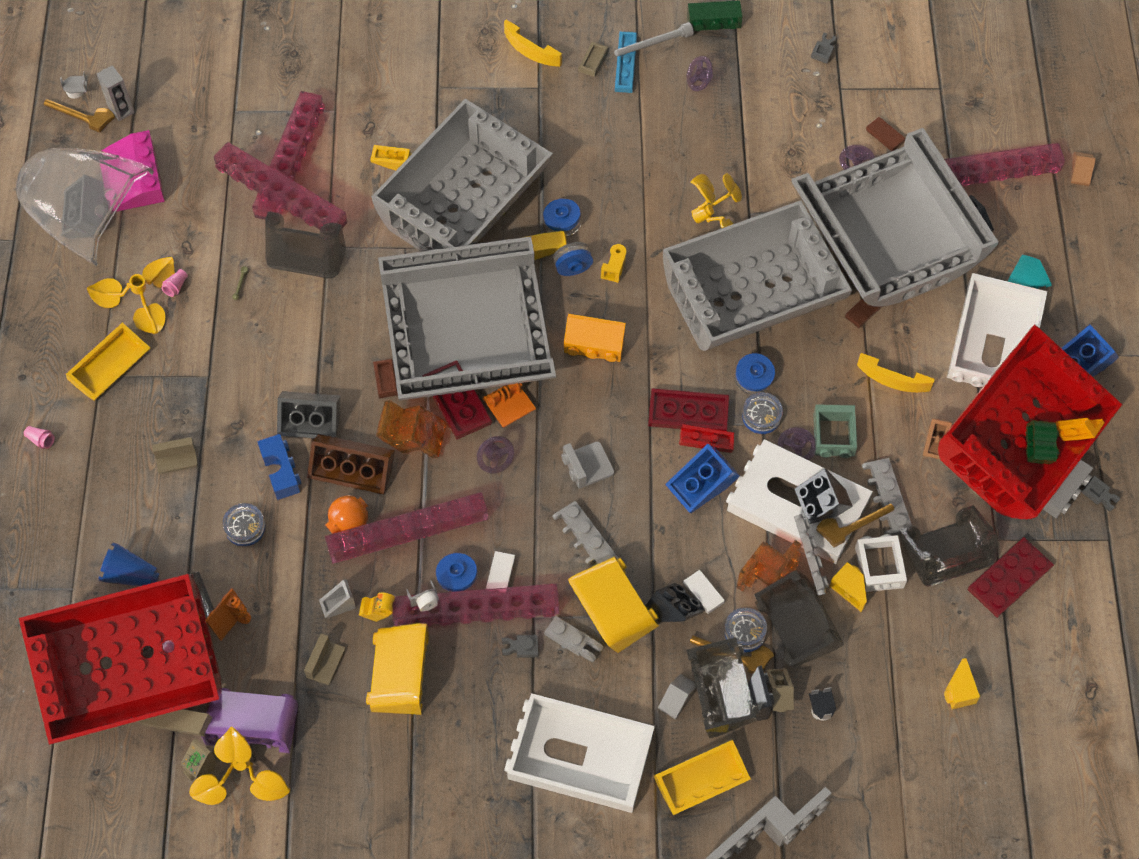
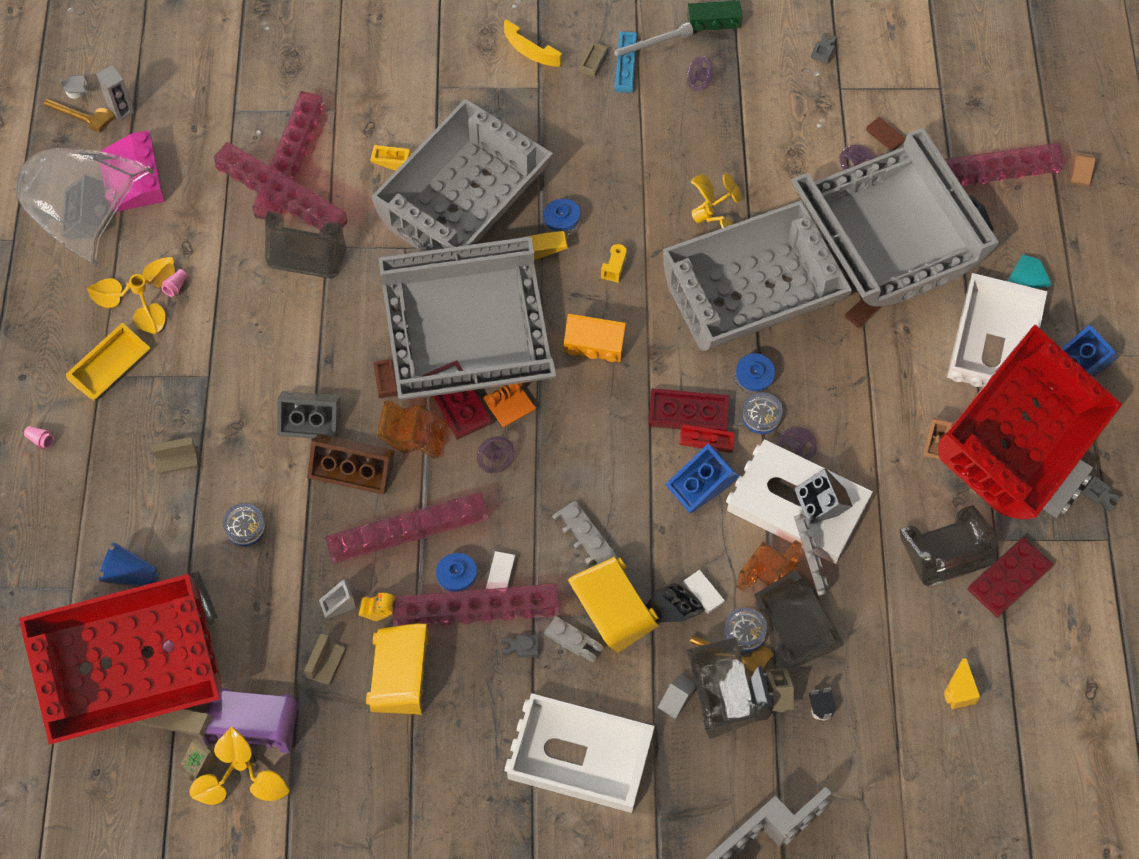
orange hinge [205,588,251,641] -> none
olive hinge [232,266,248,300] -> none
blue arch [257,434,302,500] -> none
orange brick [325,495,368,537] -> none
white piece [406,580,439,612] -> none
blue piece [553,242,593,276] -> none
light grey bracket [561,442,614,489] -> none
yellow slope [653,740,751,815] -> none
sand green window [813,405,857,458] -> none
pearl gold piece [816,503,895,547] -> none
yellow slope [829,562,867,612] -> none
white window [855,534,907,592] -> none
yellow slope [857,353,935,393] -> none
light grey hinge [862,458,913,536] -> none
dark green brick [1026,420,1059,464] -> none
light orange panel [1056,418,1104,441] -> none

